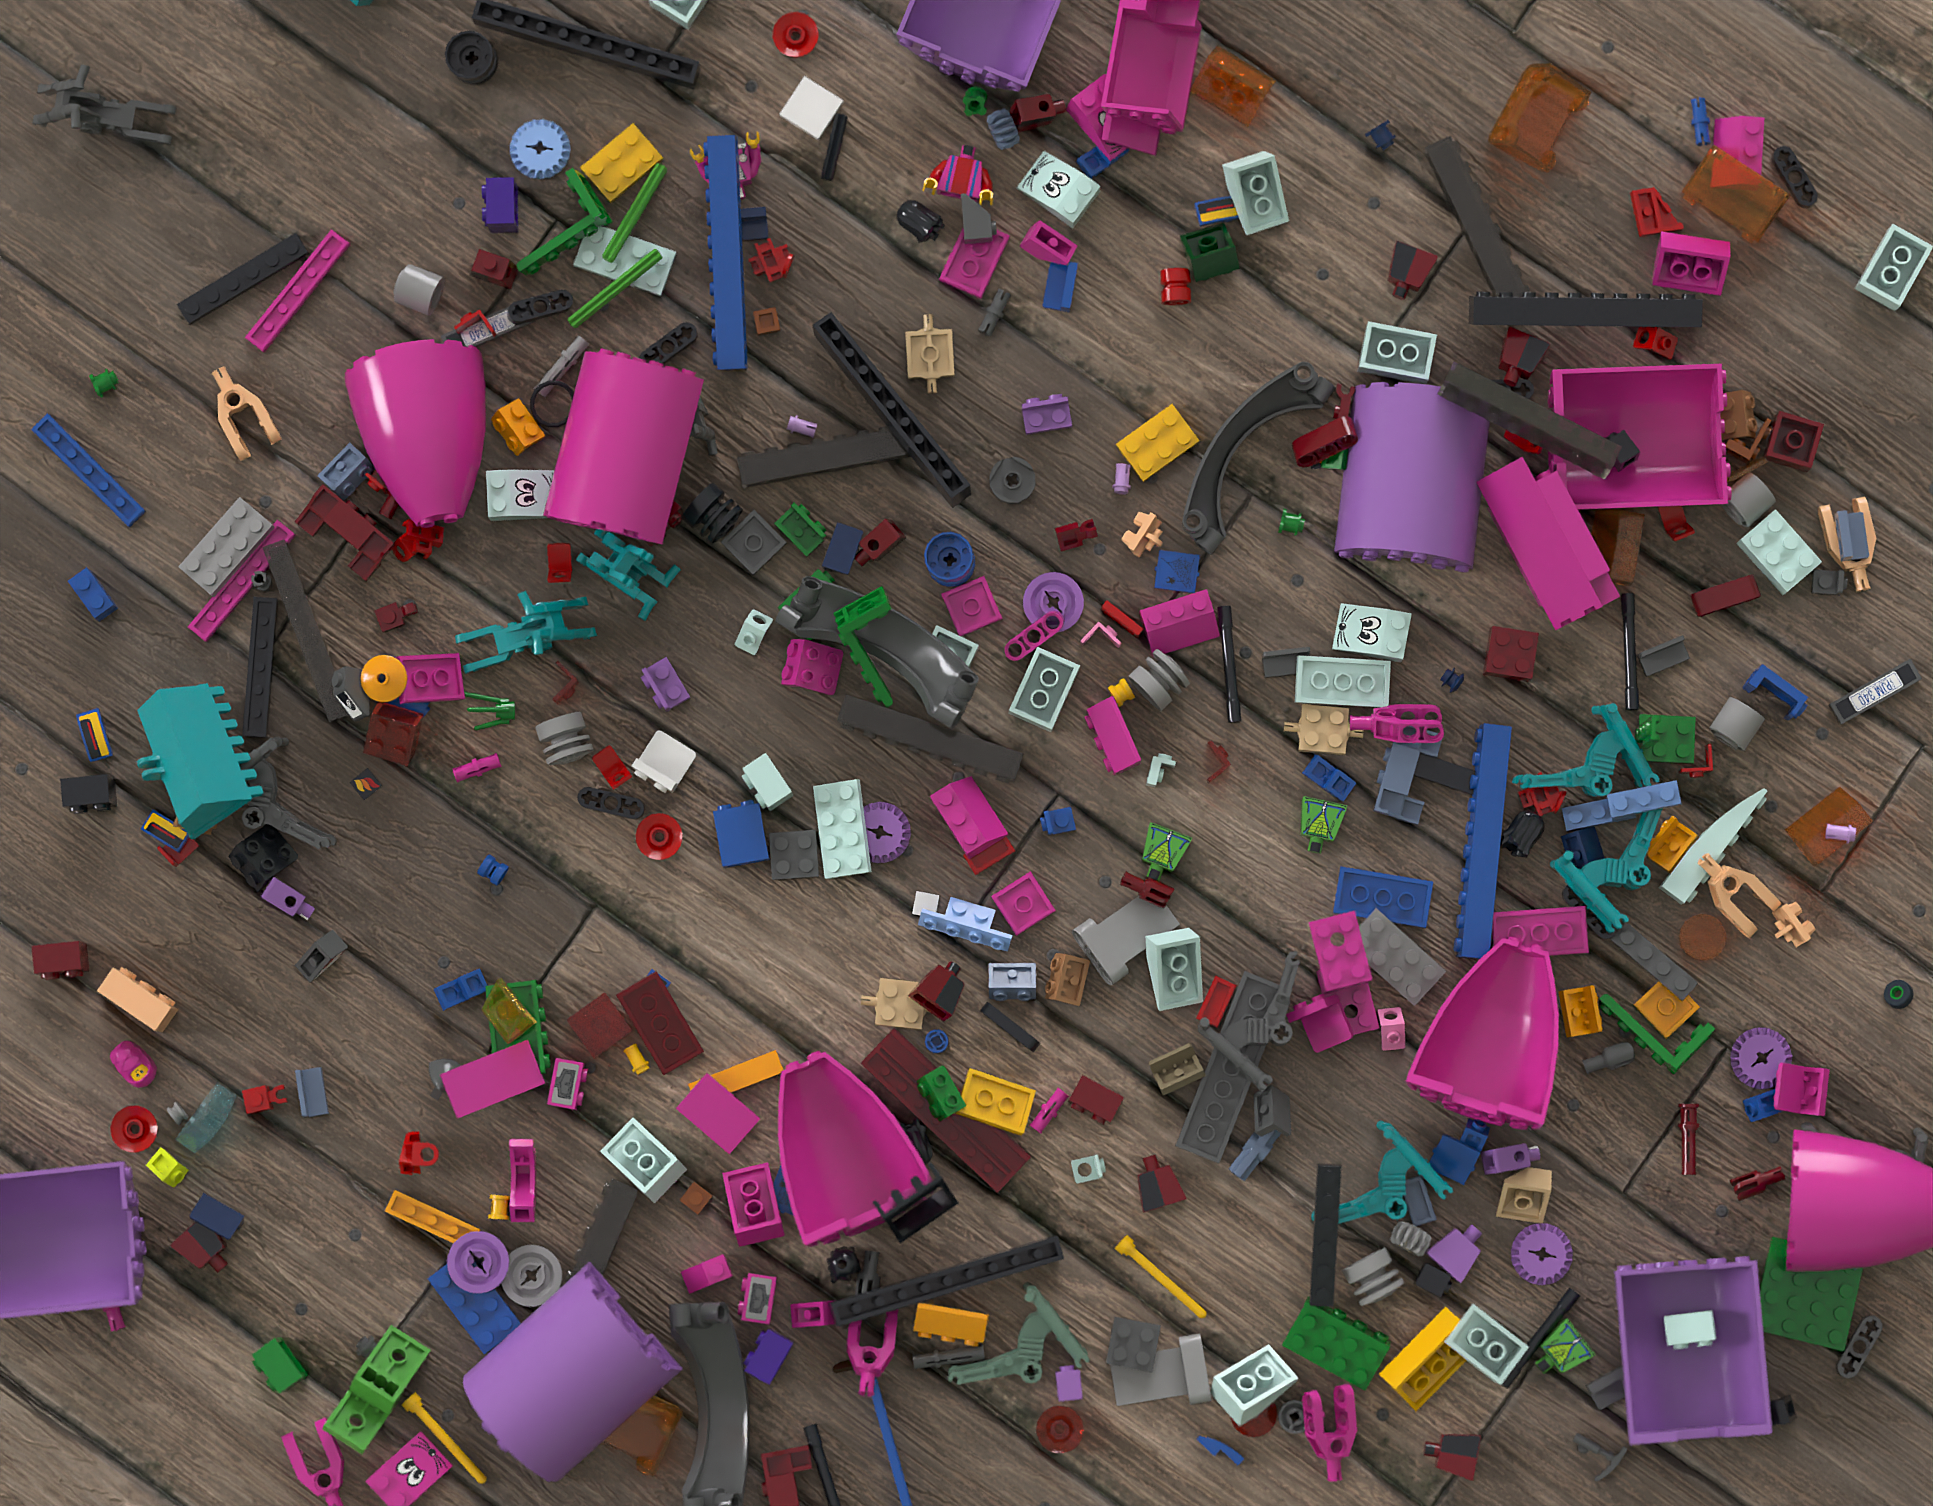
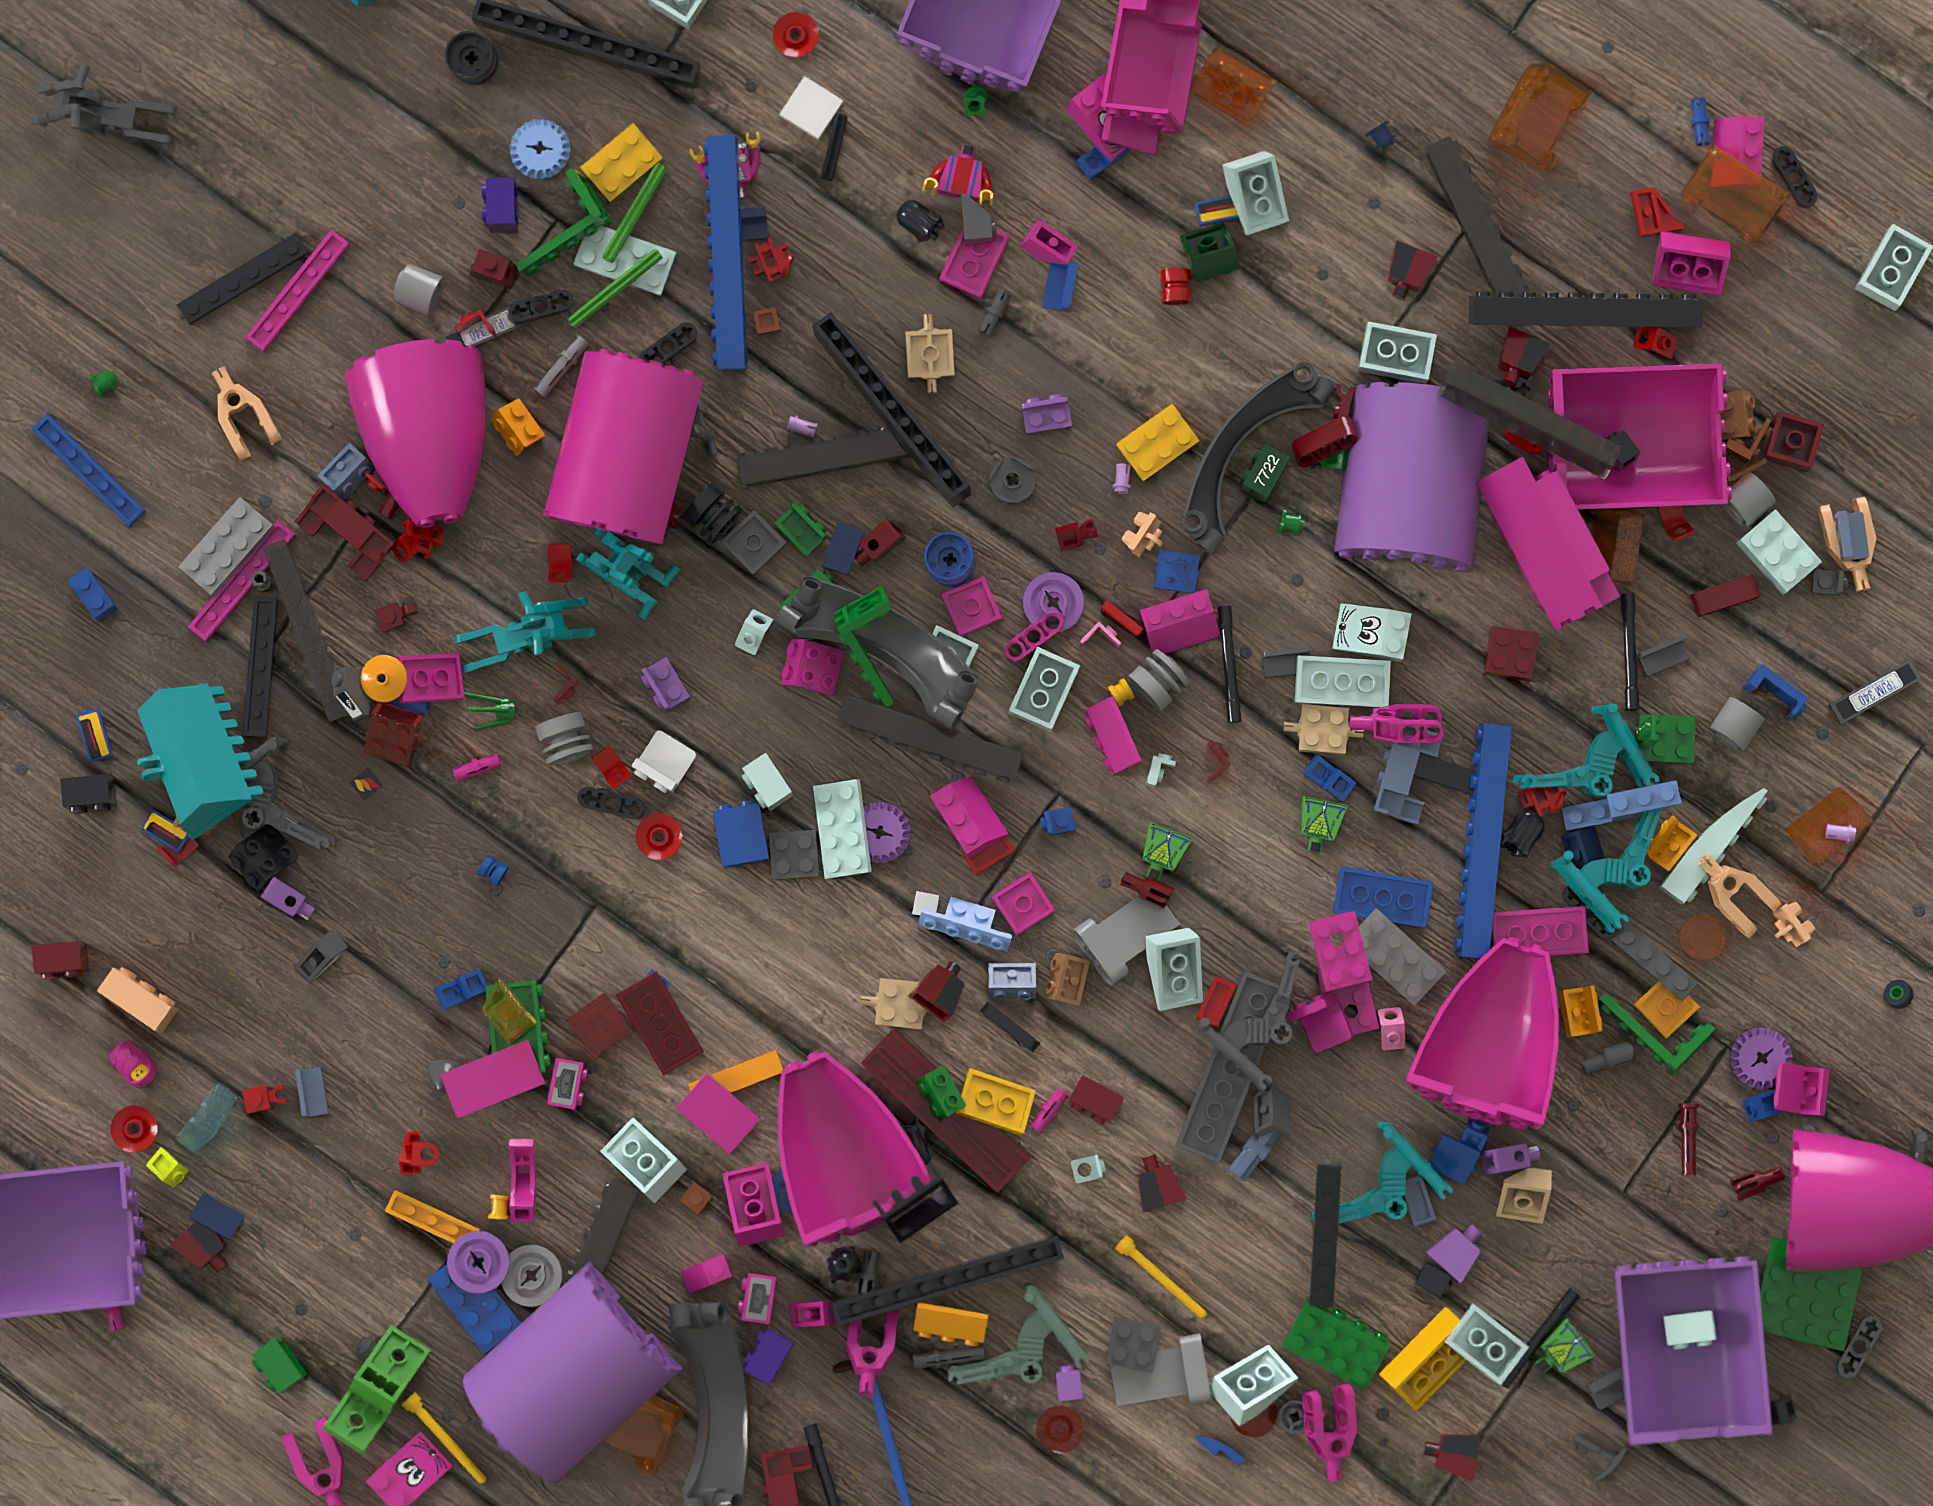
light grey bush [167,1102,189,1125] -> none
light aqua slope [486,470,554,521] -> none
black piece [530,380,574,428] -> none
yellow pin [623,1043,650,1075] -> none
blue wheel [925,1029,948,1054] -> none
sand blue gear [987,109,1020,150] -> none
dark red torso [1009,94,1066,132] -> none
light aqua slope [1017,151,1100,228] -> none
dark tan bracket [1148,1043,1206,1095] -> none
light grey wheel [1342,1247,1404,1306] -> none
light grey gear [1390,1221,1431,1256] -> none
dark blue wheel [1440,667,1464,693] -> none
medium lavender gear [1511,1223,1573,1285] -> none
red bracket [1678,744,1713,778] -> none
none -> dark green brick [1240,444,1290,505]

